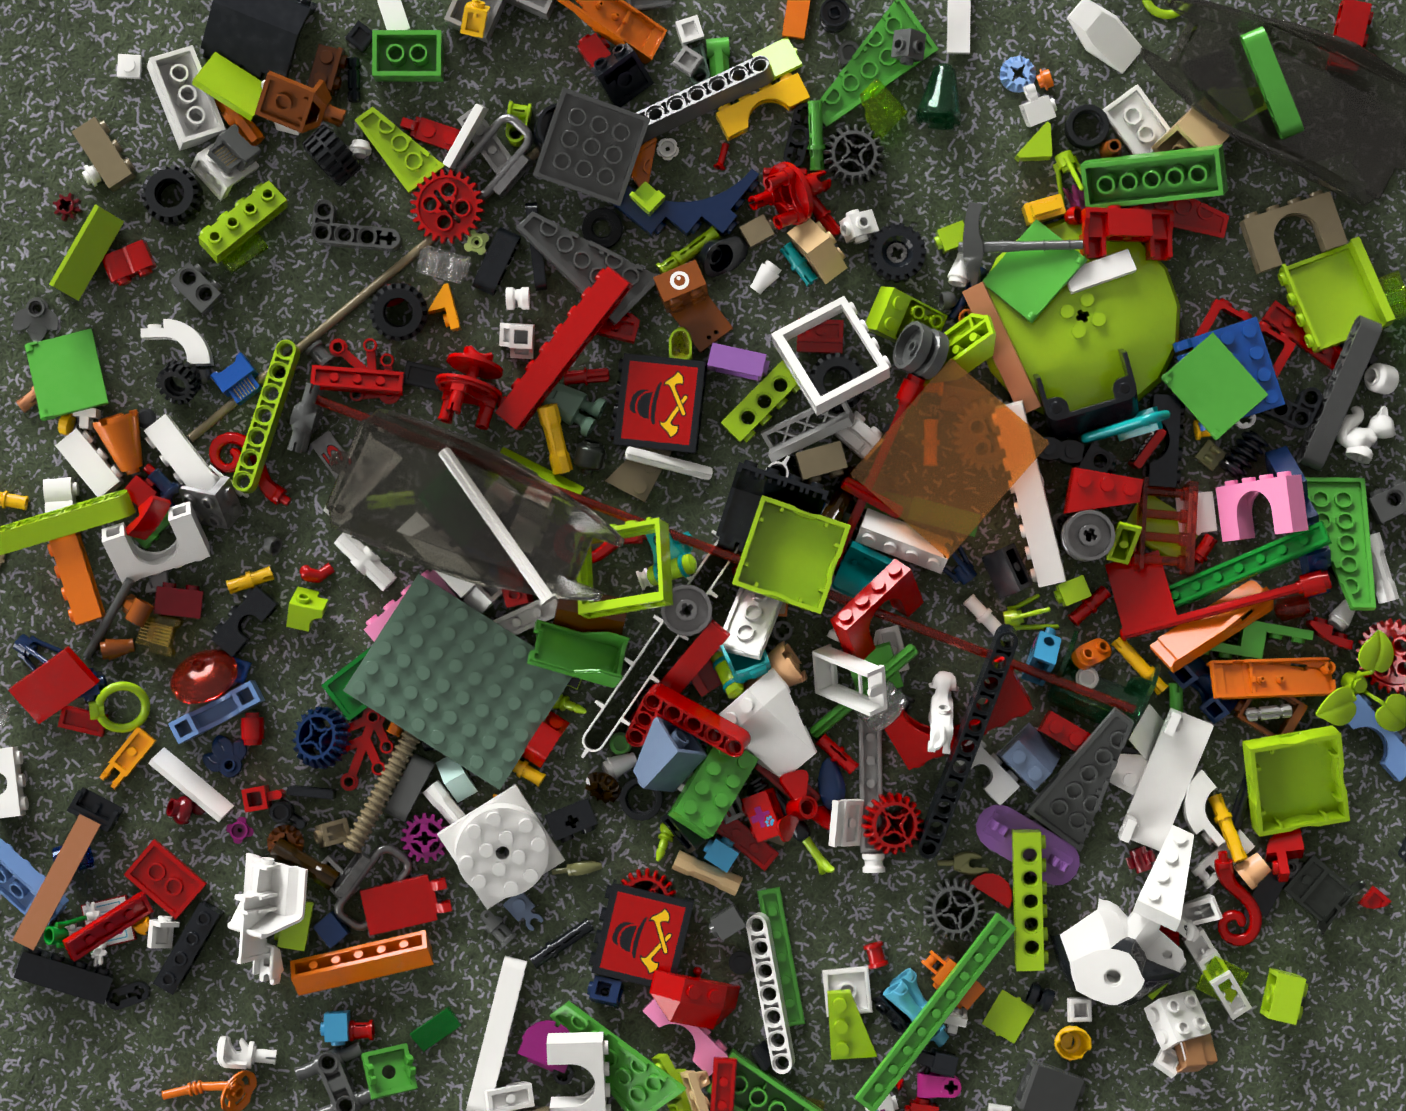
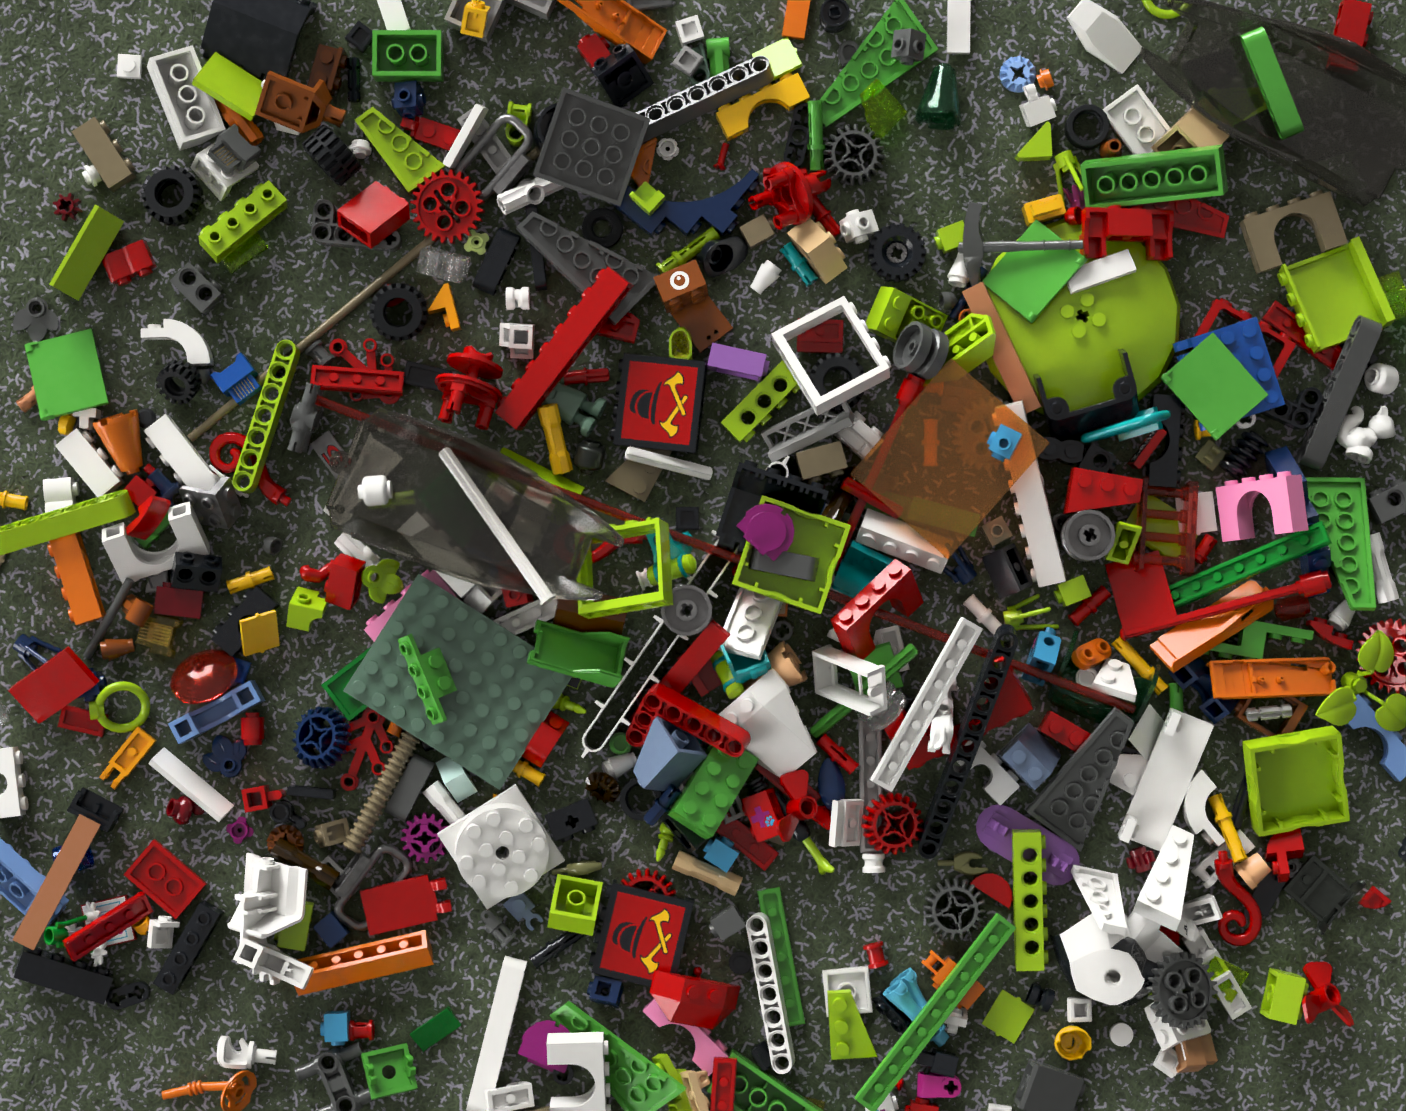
none -> black brick [171,552,222,593]
none -> white arch [233,938,315,990]
none -> yellow piece [239,610,280,657]
none -> red brick [324,553,366,610]
none -> brick [337,181,410,249]
none -> white head [358,475,393,506]
none -> lime plate [361,559,404,604]
none -> dark blue brick [391,80,426,119]
none -> bright green bracket [398,634,457,725]
none -> white piece [496,177,565,215]
none -> lime brick [547,874,603,936]
none -> dark blue axle [643,784,682,826]
none -> black tile [676,507,699,530]
none -> magenta piece [736,503,795,561]
none -> dark grey beam [749,547,819,582]
none -> white plate [870,617,983,792]
none -> dark tan brick [979,515,1013,547]
none -> dark azure brick [987,424,1023,462]
none -> white wing [1071,865,1127,935]
none -> white wing [1092,658,1137,702]
none -> white tile [1109,1022,1133,1047]
none -> dark grey gear [1147,952,1218,1029]
none -> red piece [1302,962,1354,1027]

